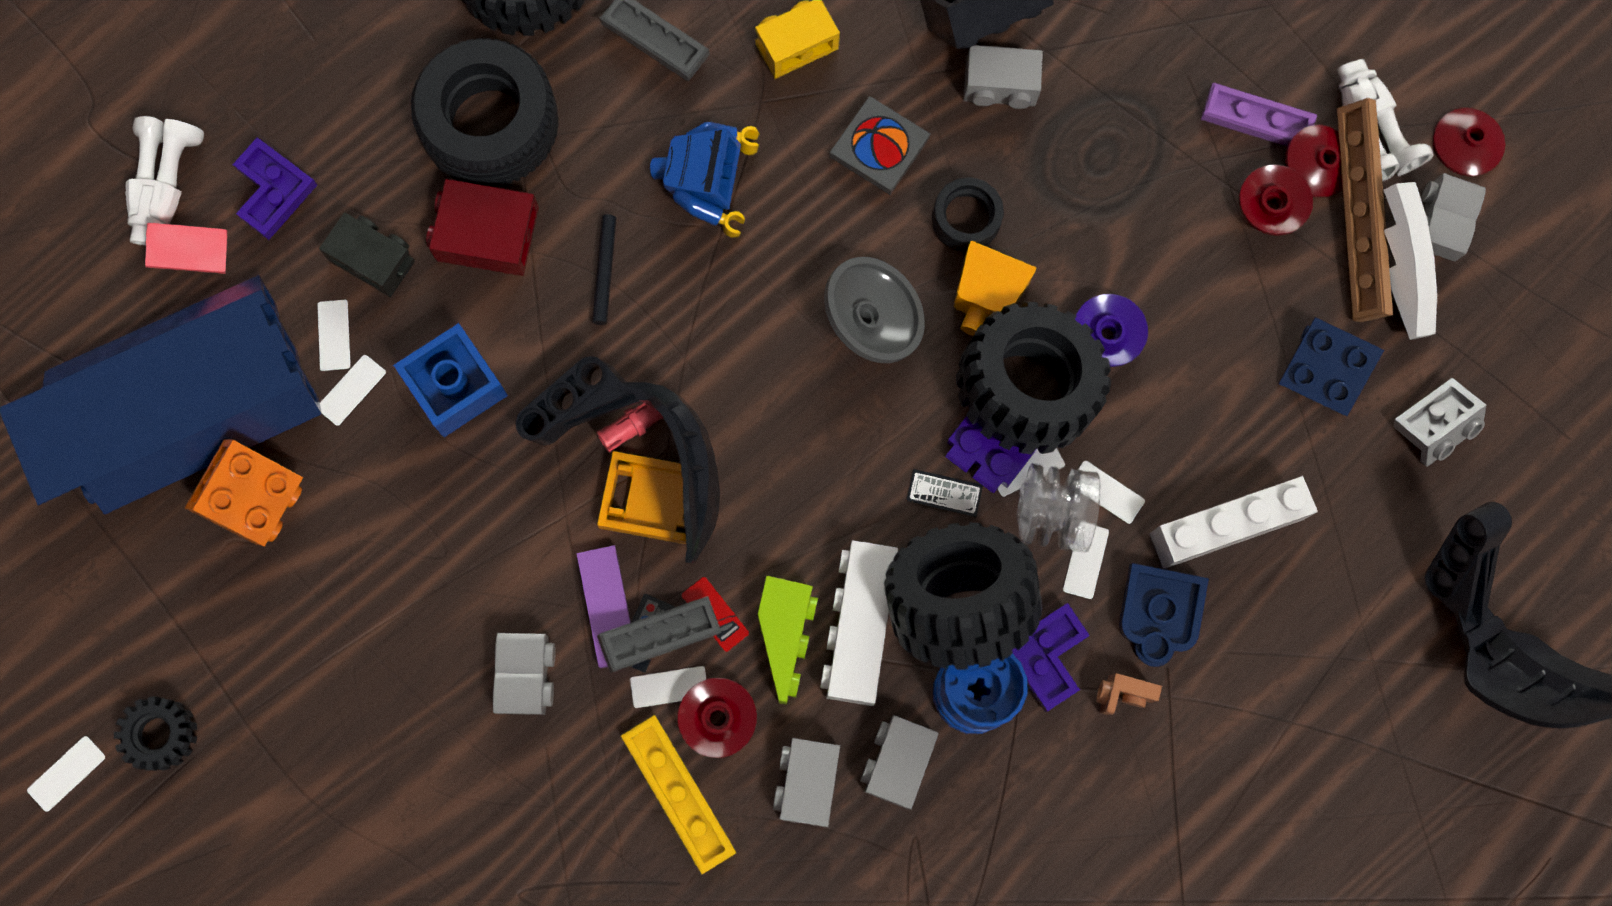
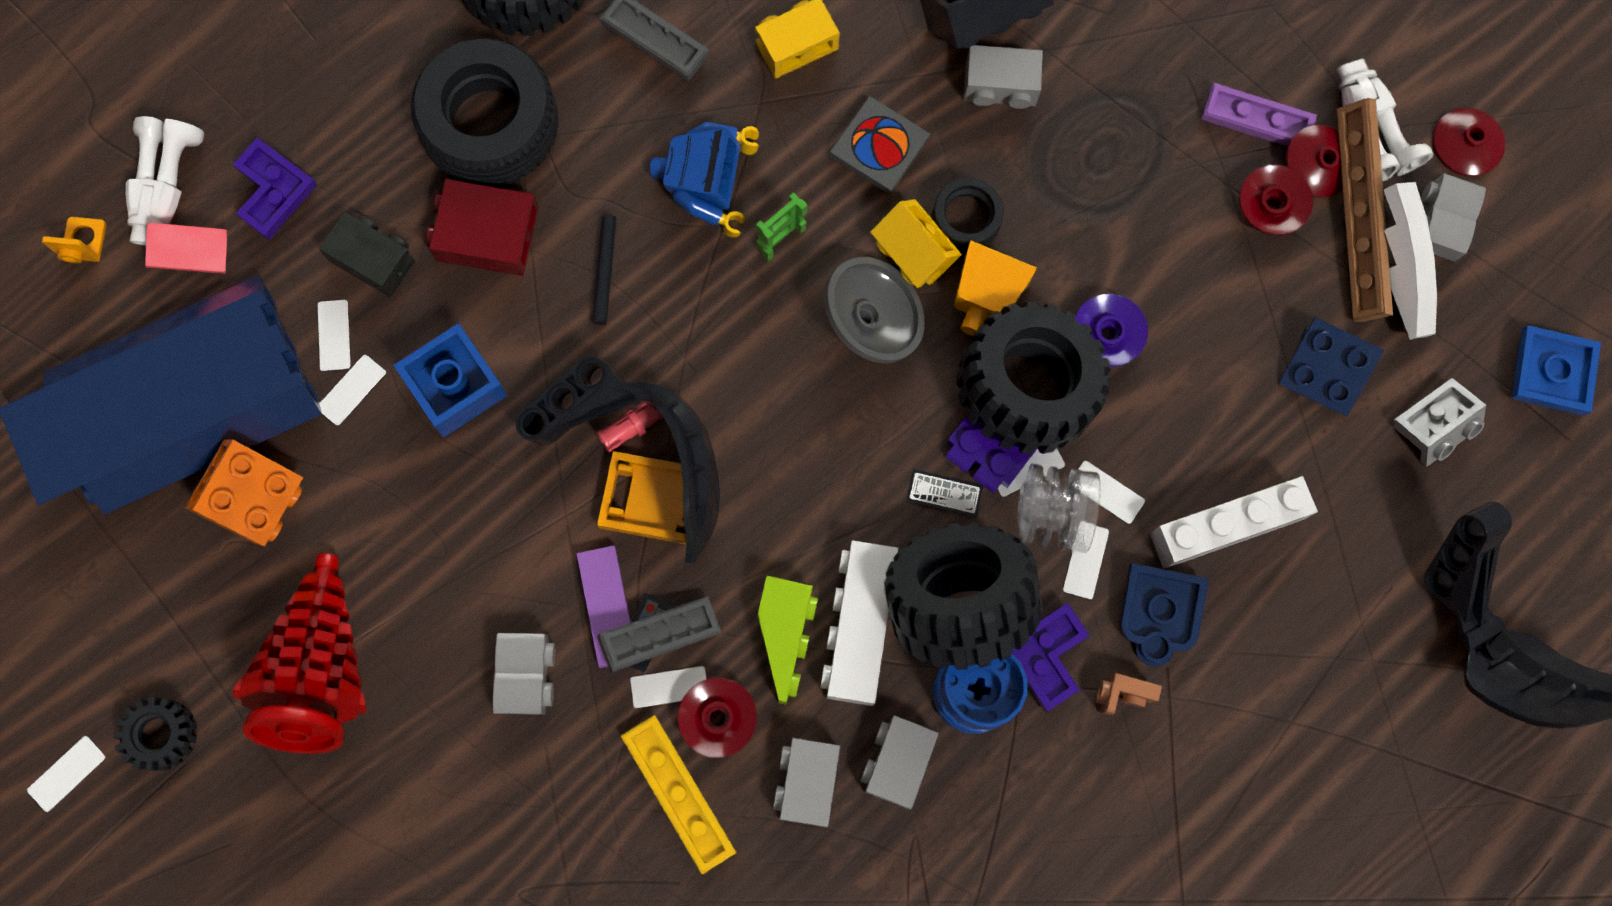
red sticker [681,577,749,652] -> none
none -> light orange bracket [42,217,107,263]
none -> red plant [232,553,366,754]
none -> bright green piece [756,193,808,262]
none -> yellow brick [871,199,962,288]
none -> blue plate [1511,325,1601,416]

